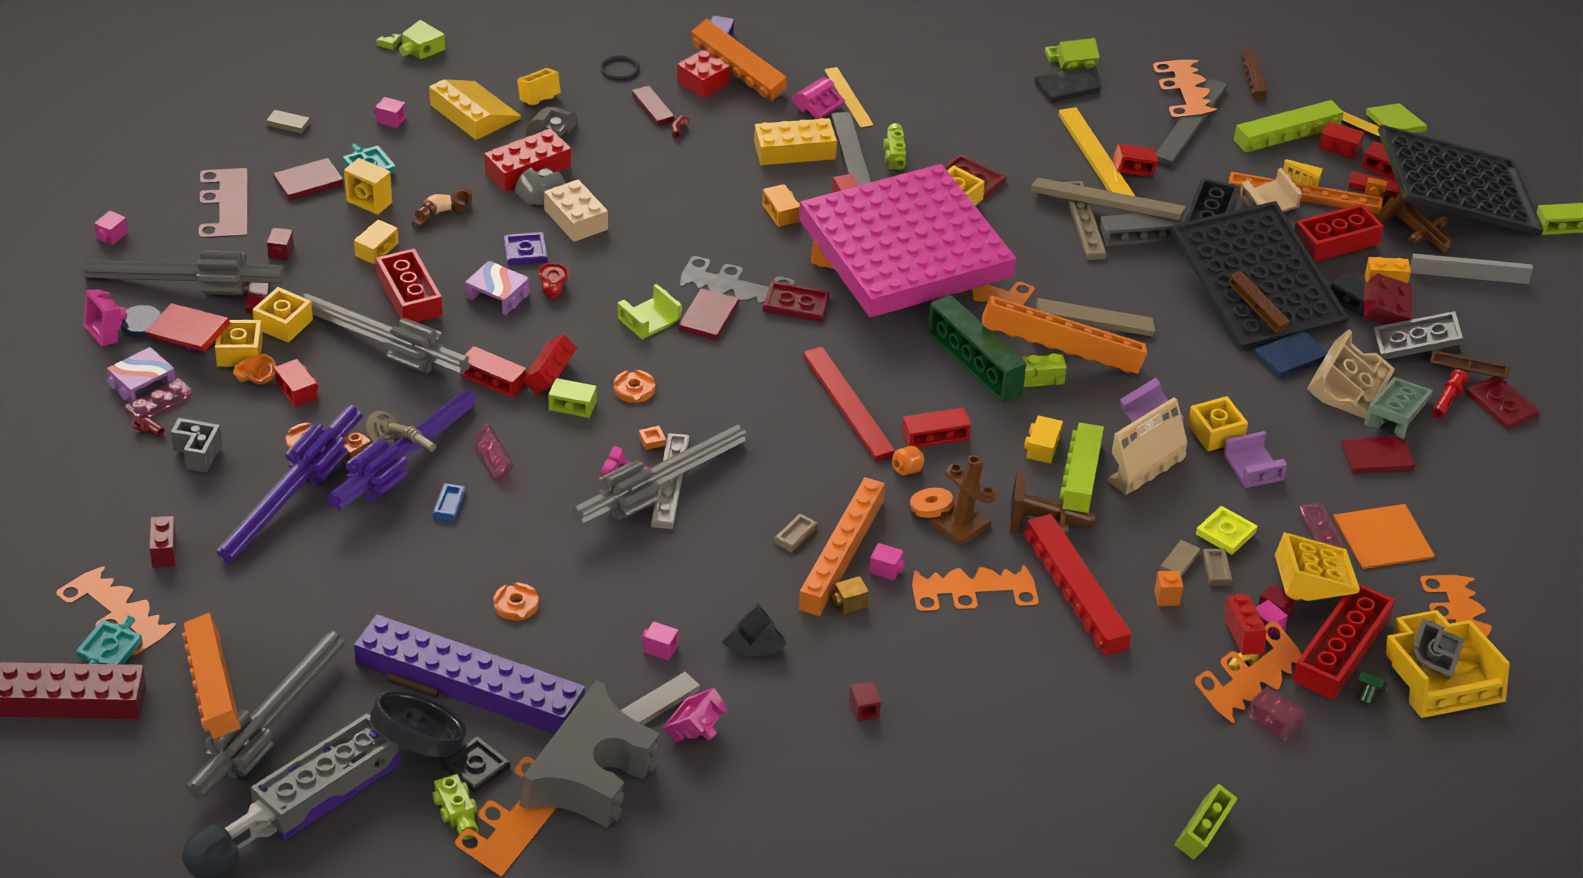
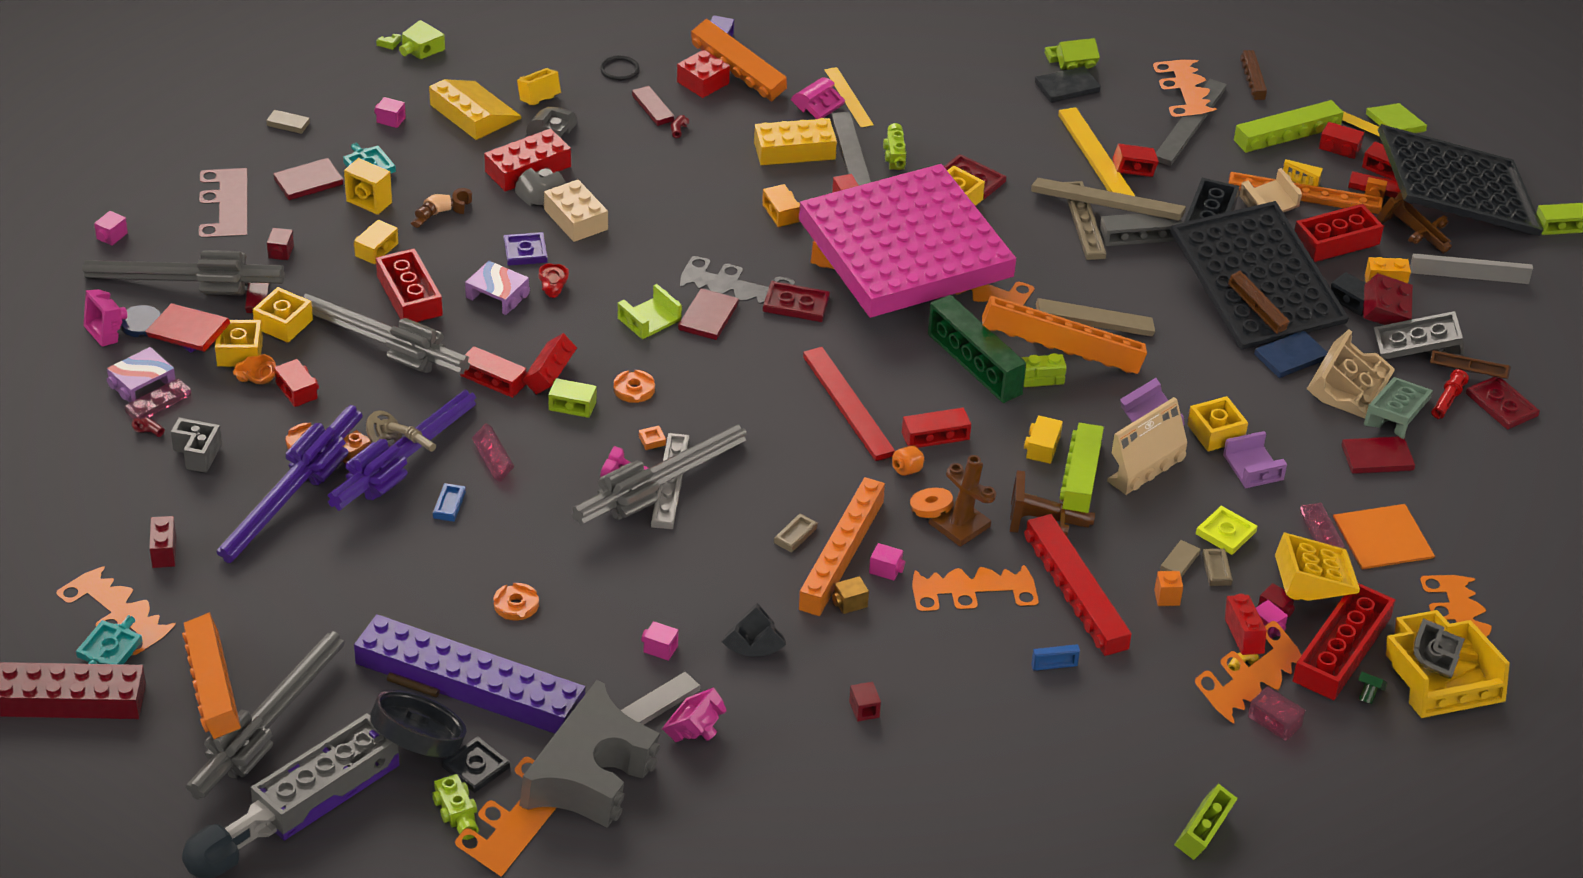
none -> blue tile [1031,644,1080,671]

